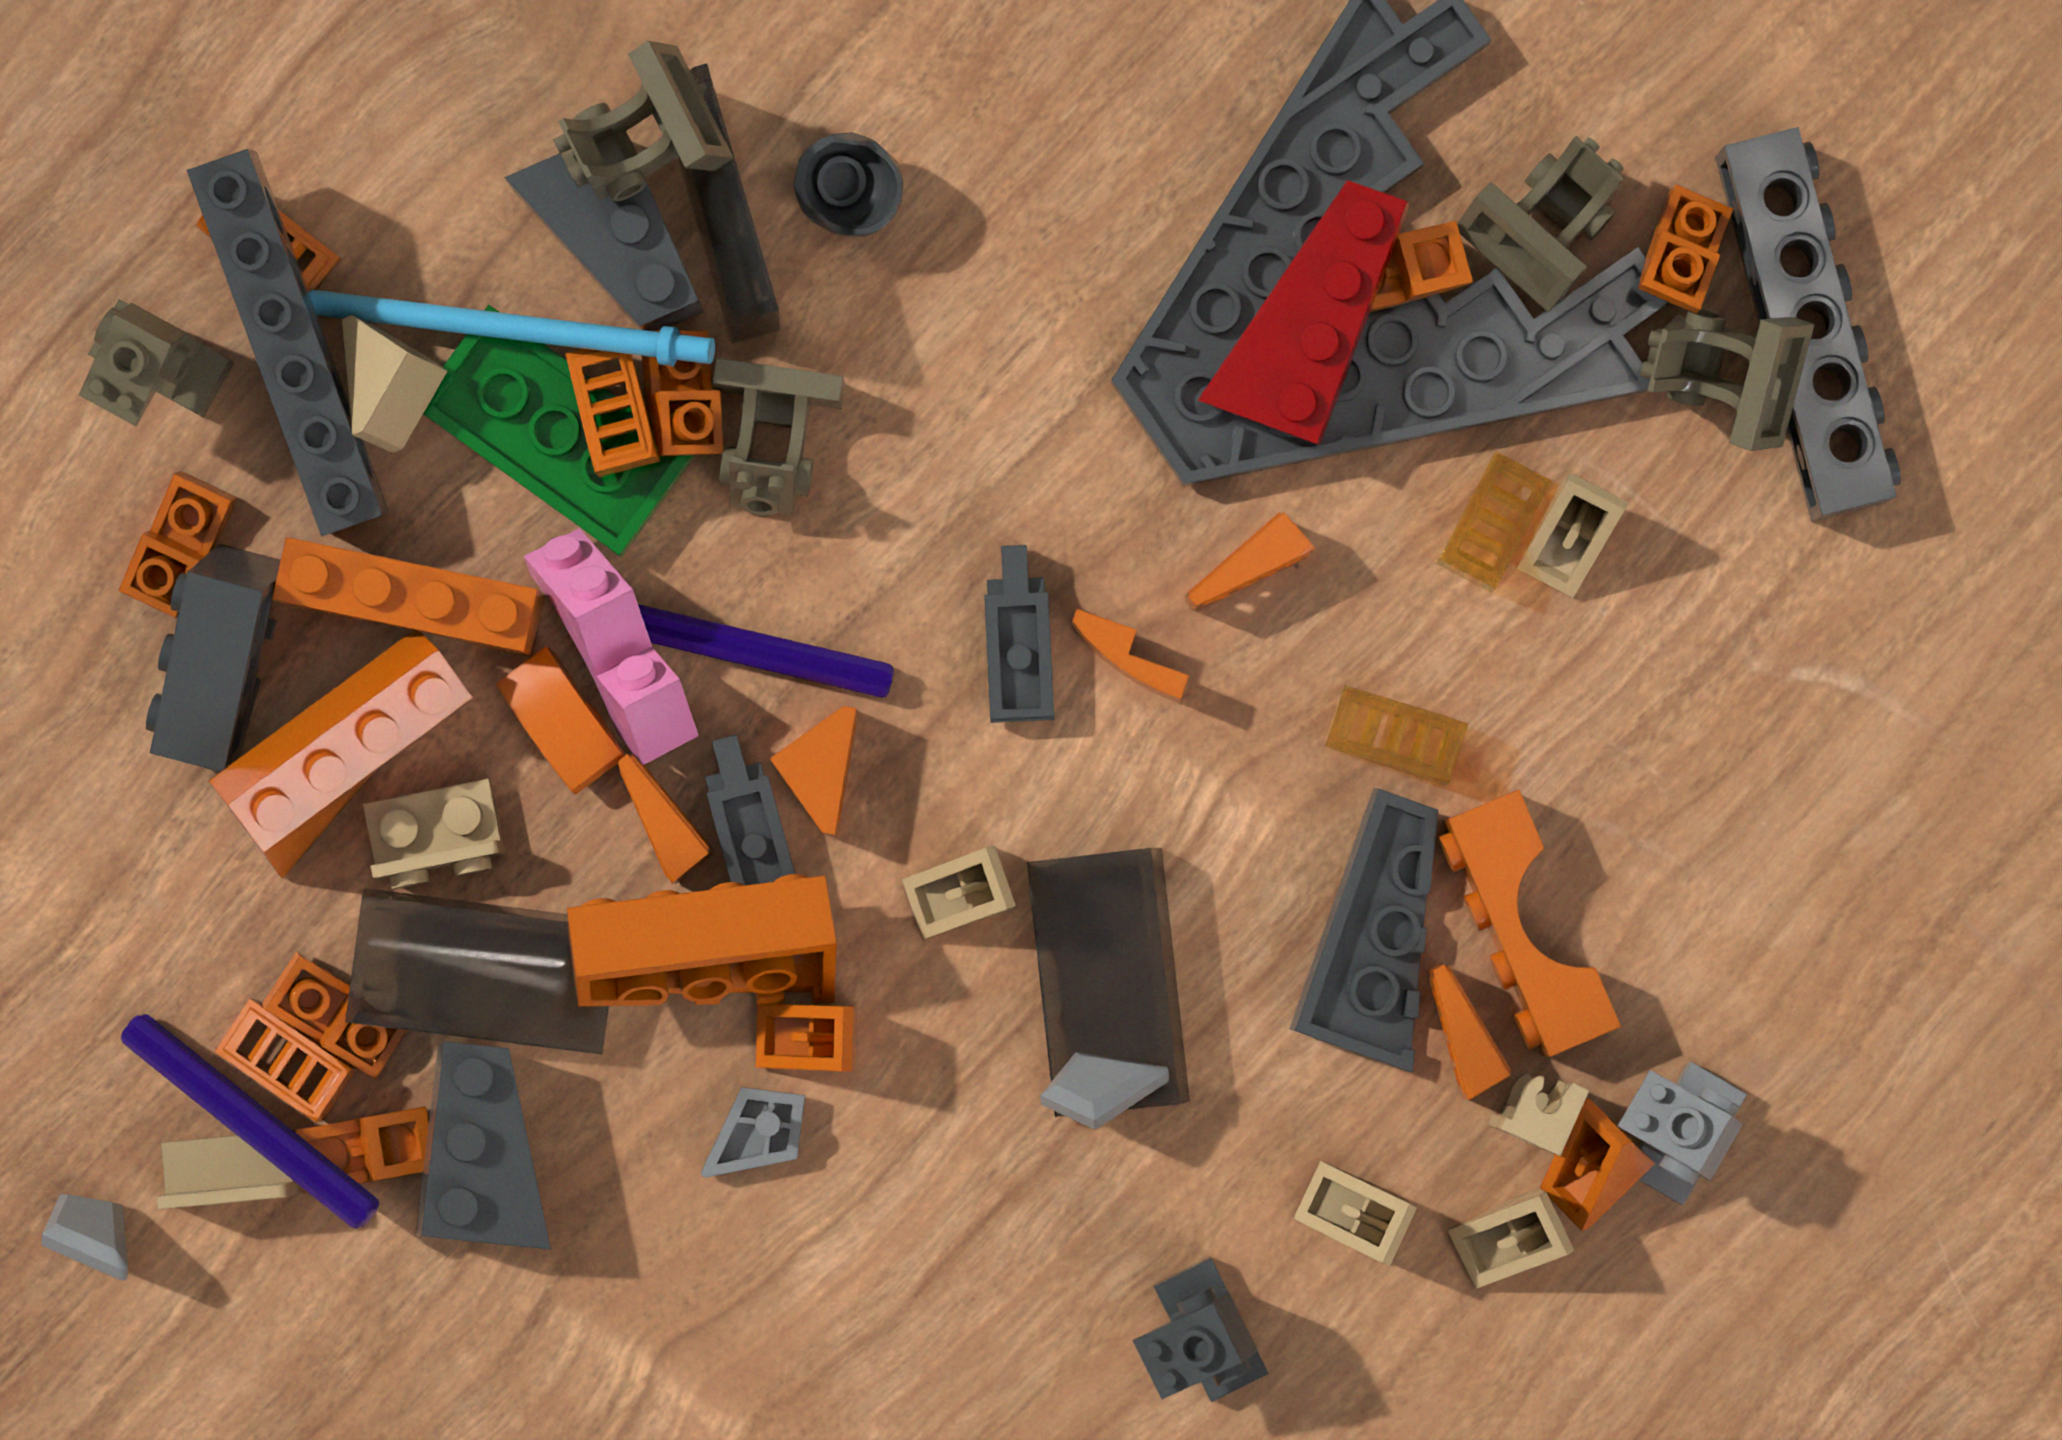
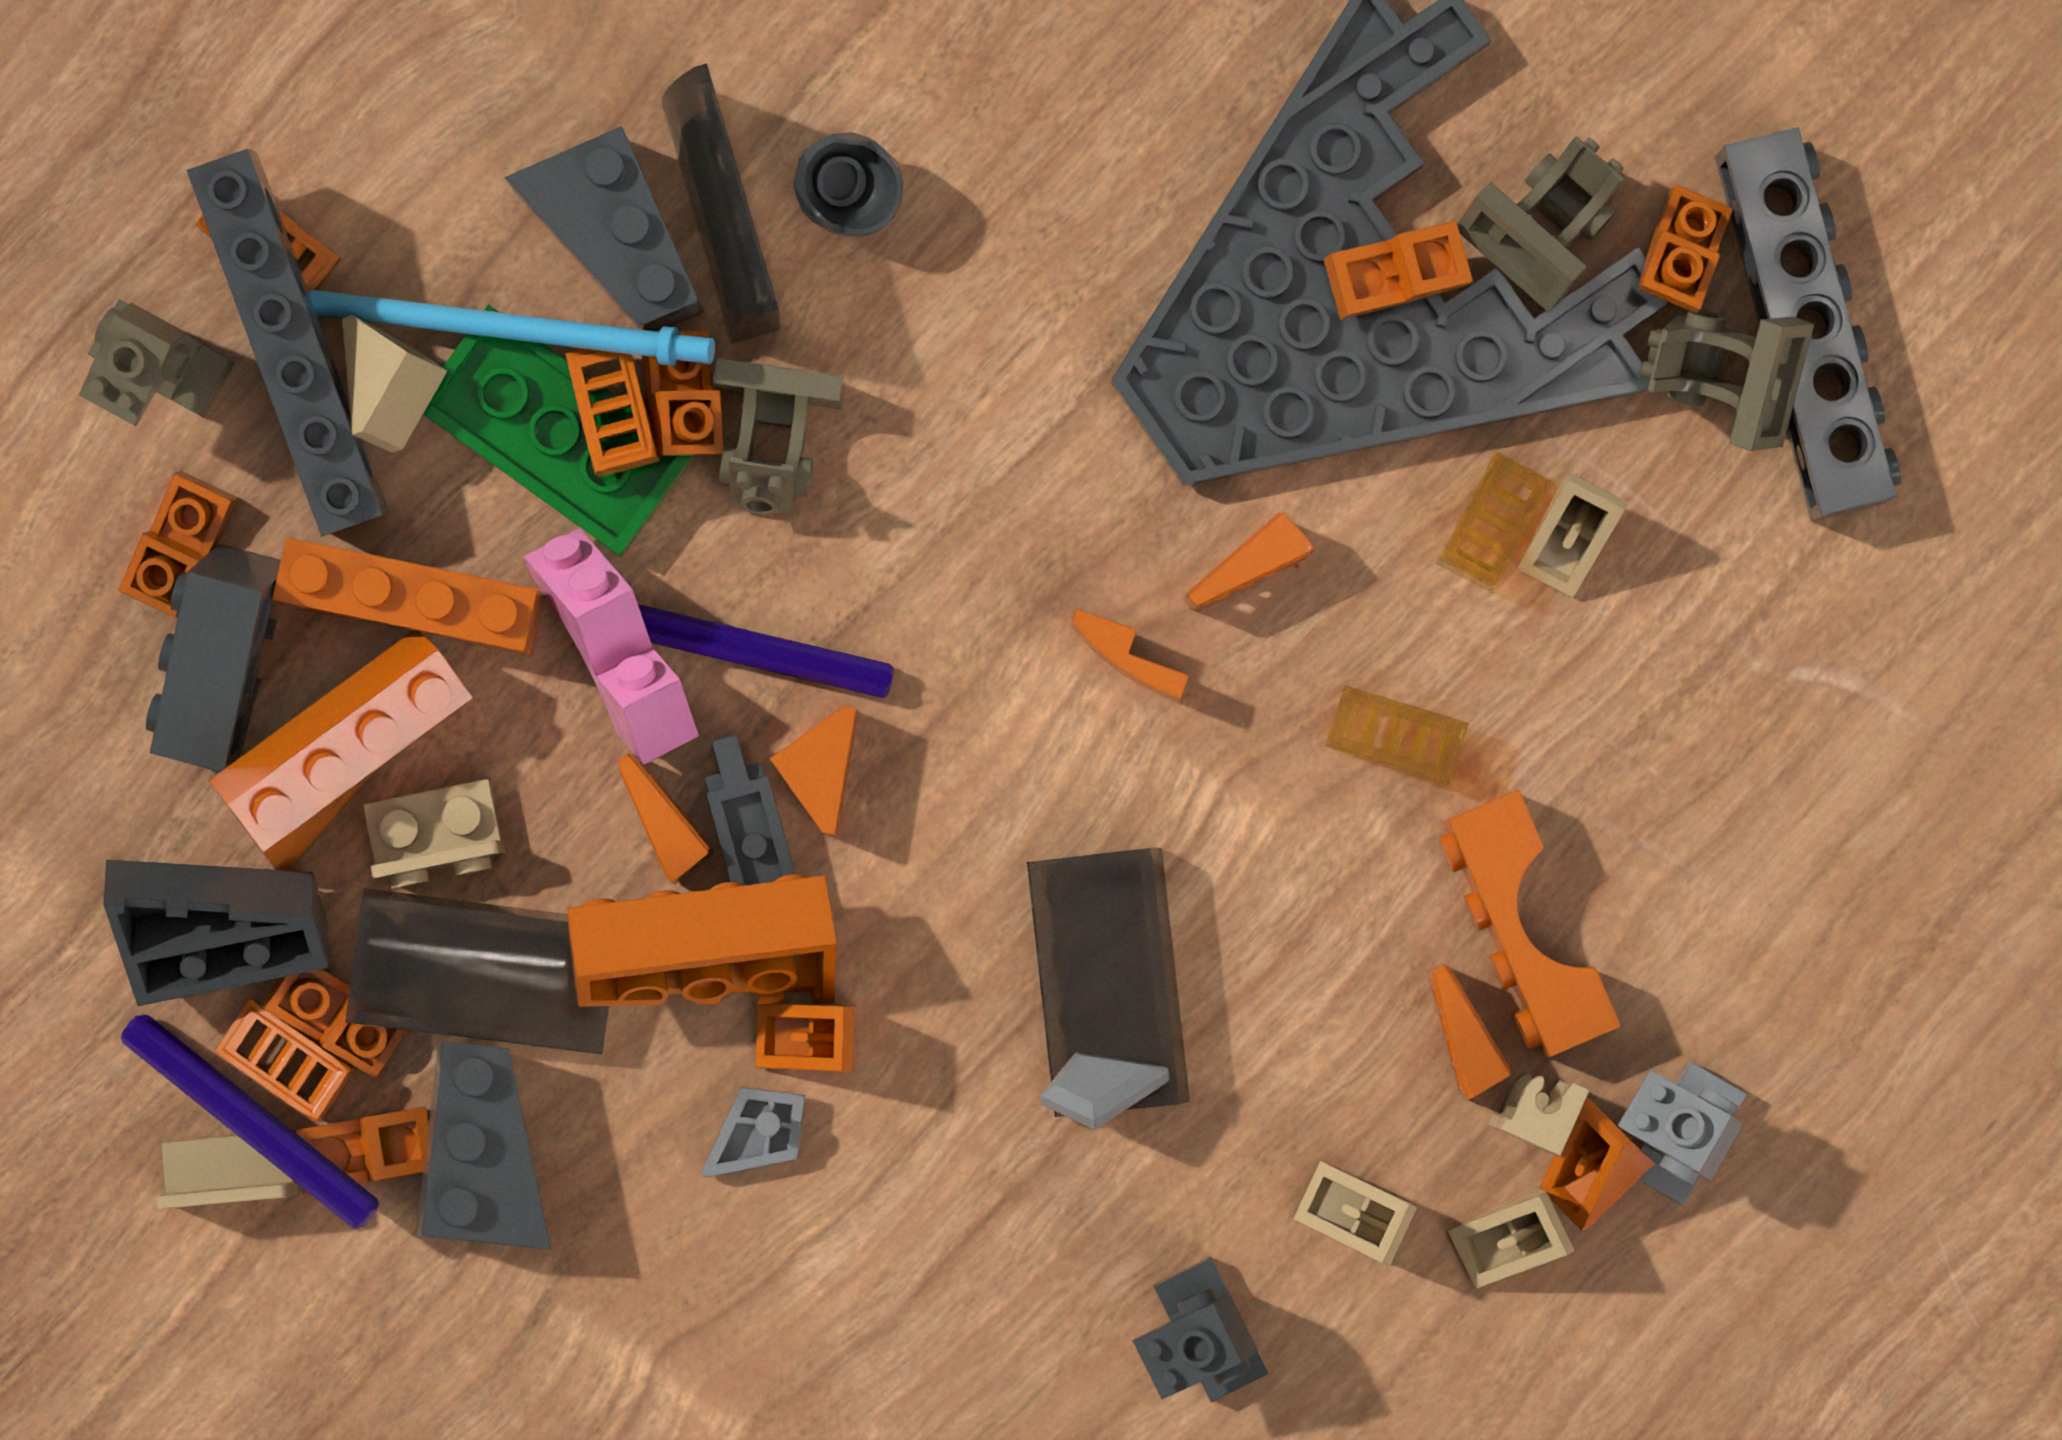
light grey piece [42,1194,128,1280] -> none
orange slope [496,646,625,794] -> none
dark tan tile [553,41,734,202] -> none
tan slope [902,845,1016,940] -> none
dark grey hinge [984,545,1054,723] -> none
red wing [1198,180,1410,445] -> none
dark grey wing [1289,788,1438,1073] -> none
none -> dark grey wedge [103,859,328,1006]

